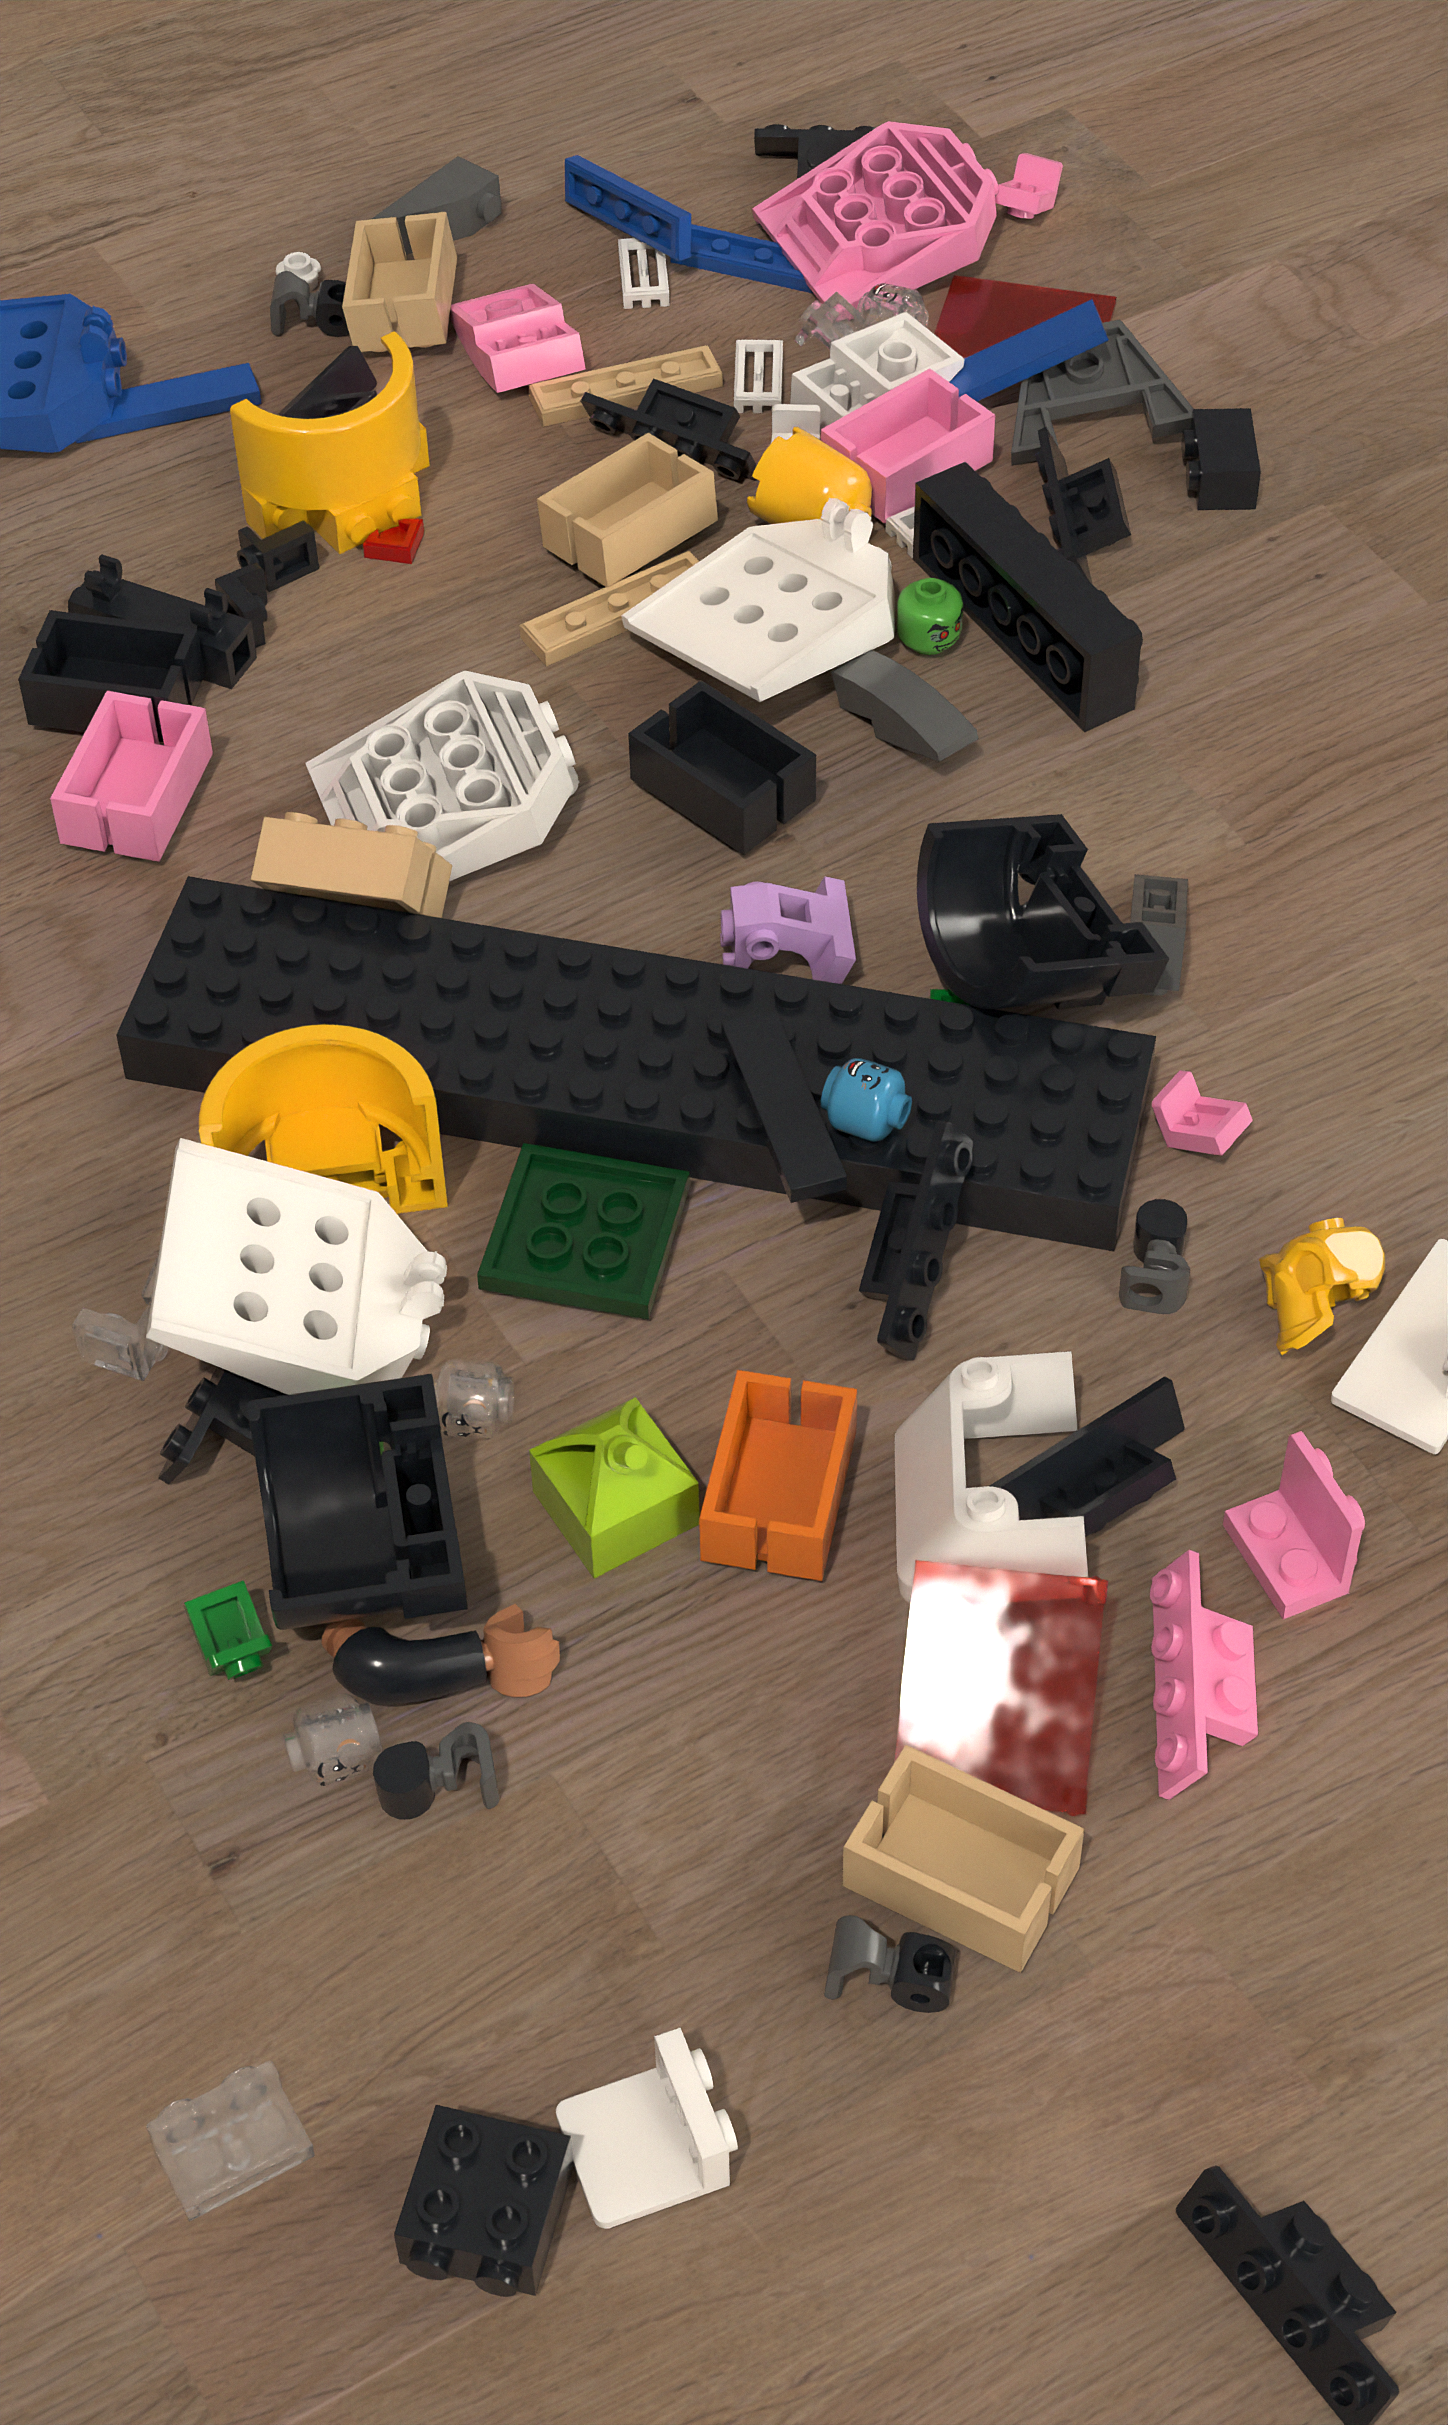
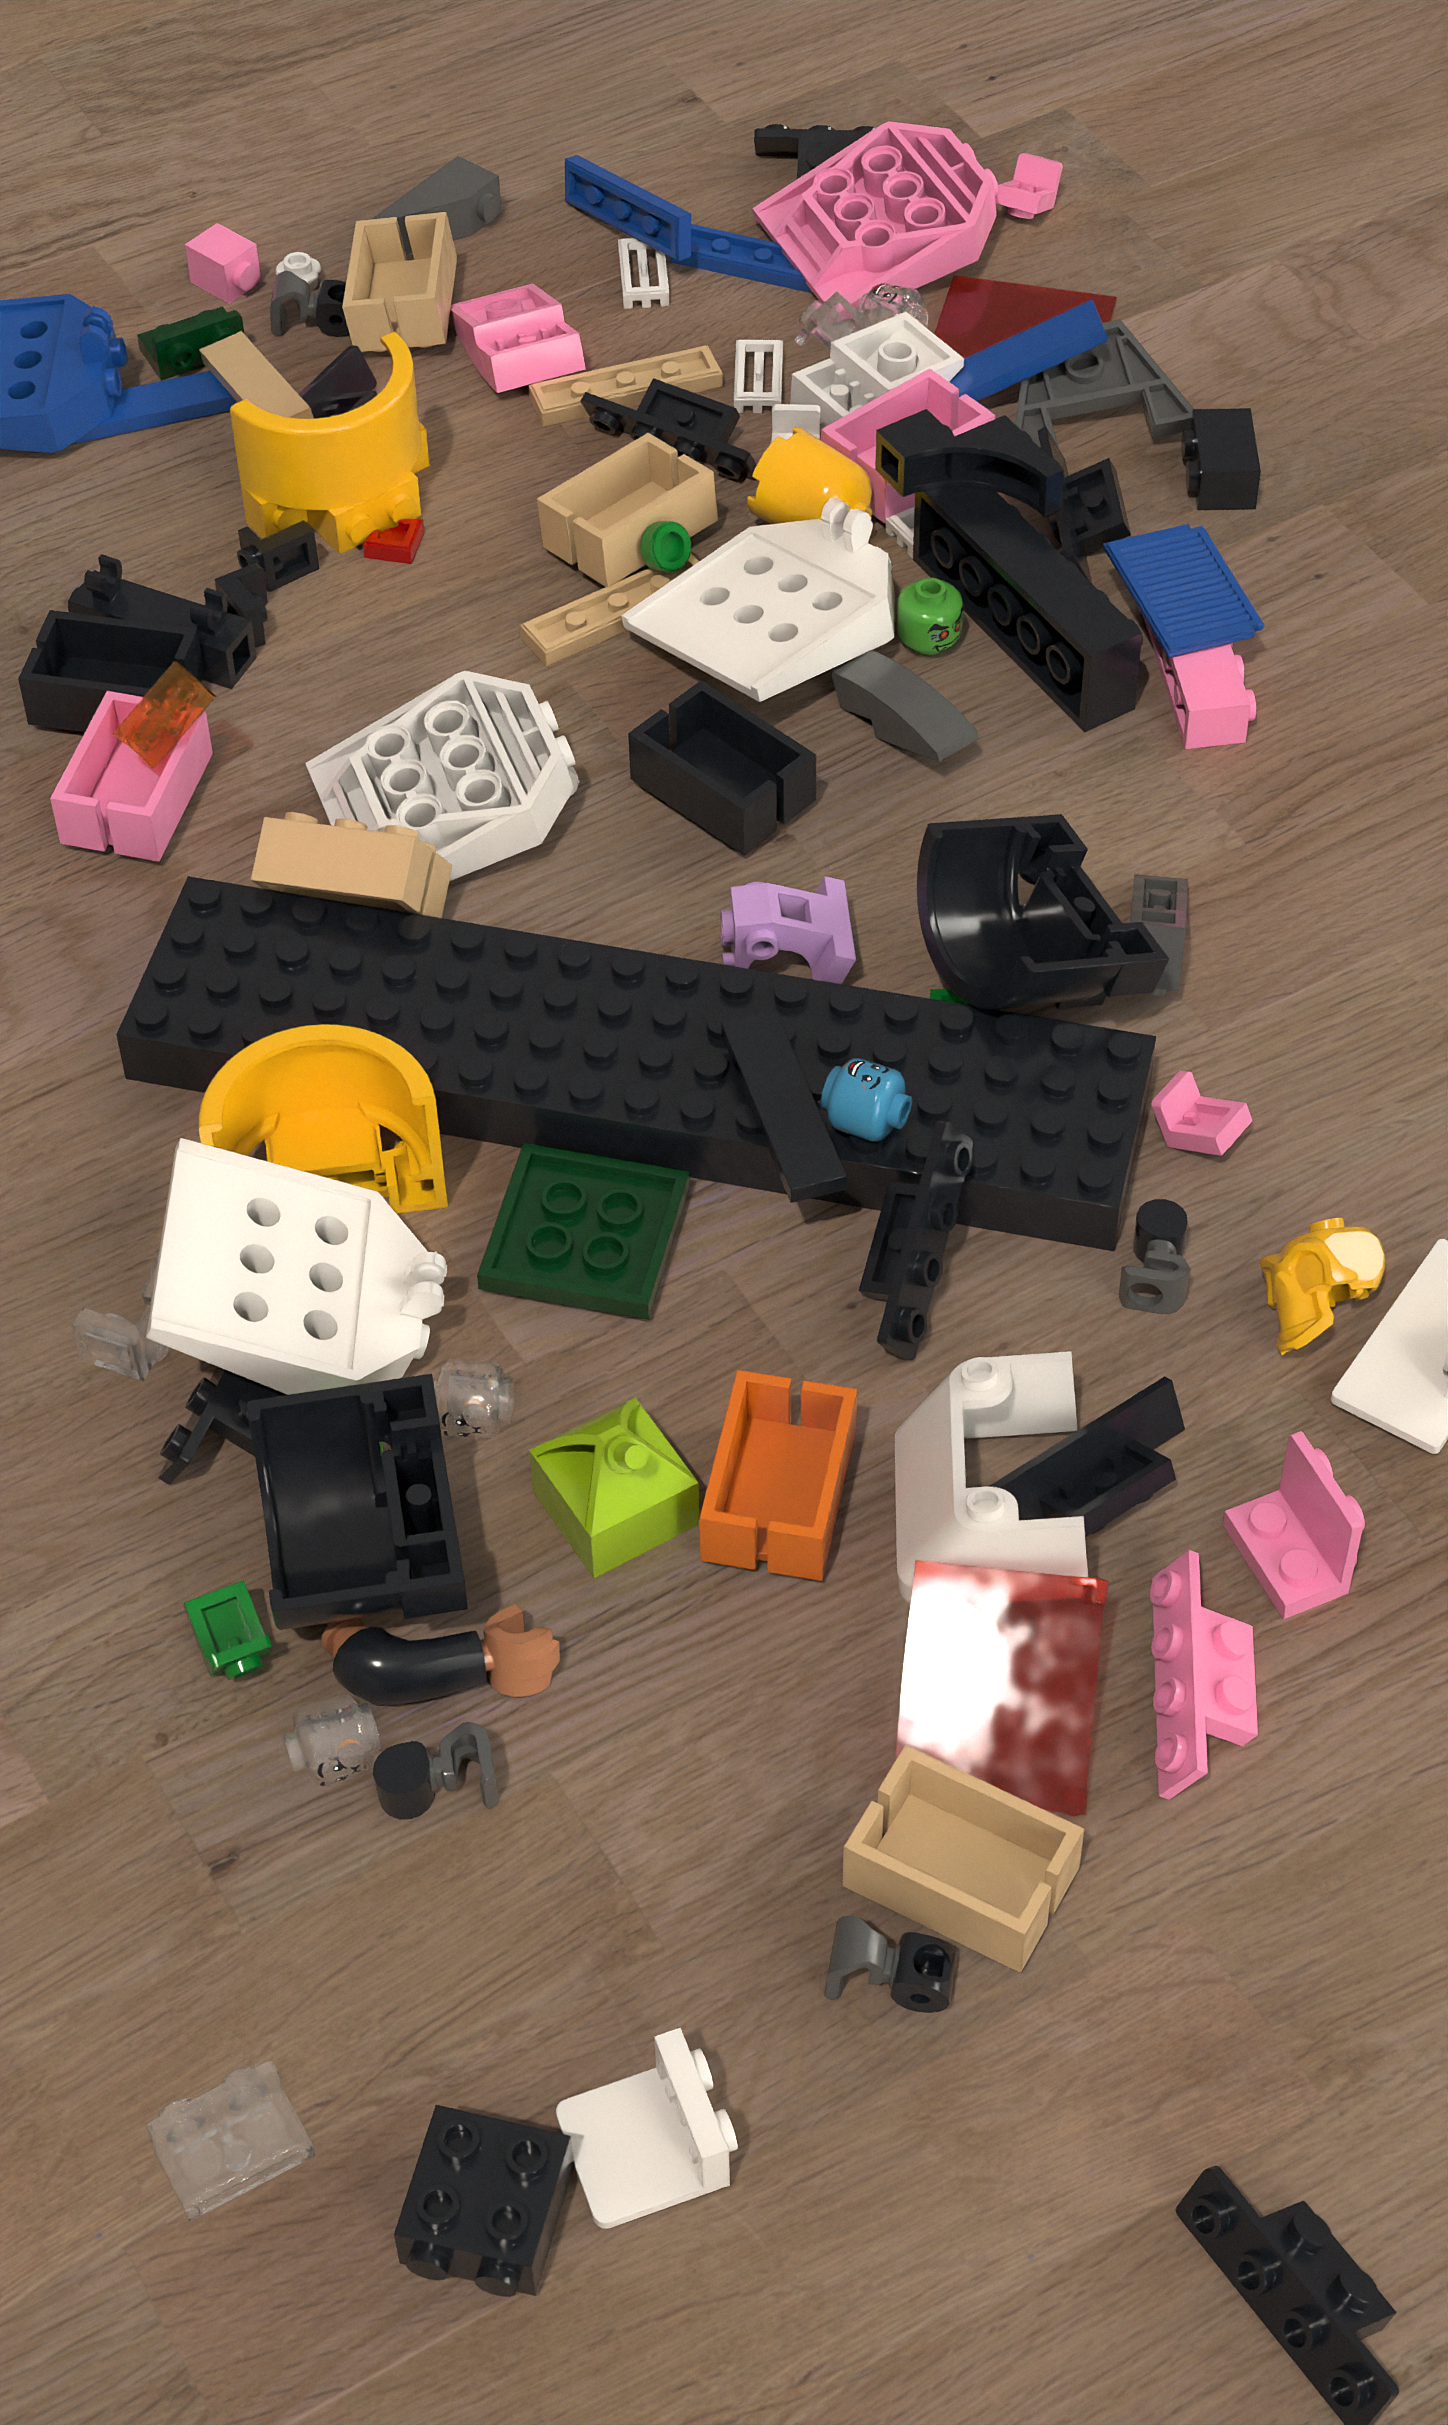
none -> clear orange hips [113,661,217,769]
none -> dark green bracket [137,306,244,381]
none -> bright pink brick [185,223,261,304]
none -> tan tile [199,331,314,419]
none -> green tile [640,521,691,572]
none -> black arch [875,409,1065,517]
none -> blue window [1103,524,1264,658]
none -> bright pink brick [1143,616,1256,749]

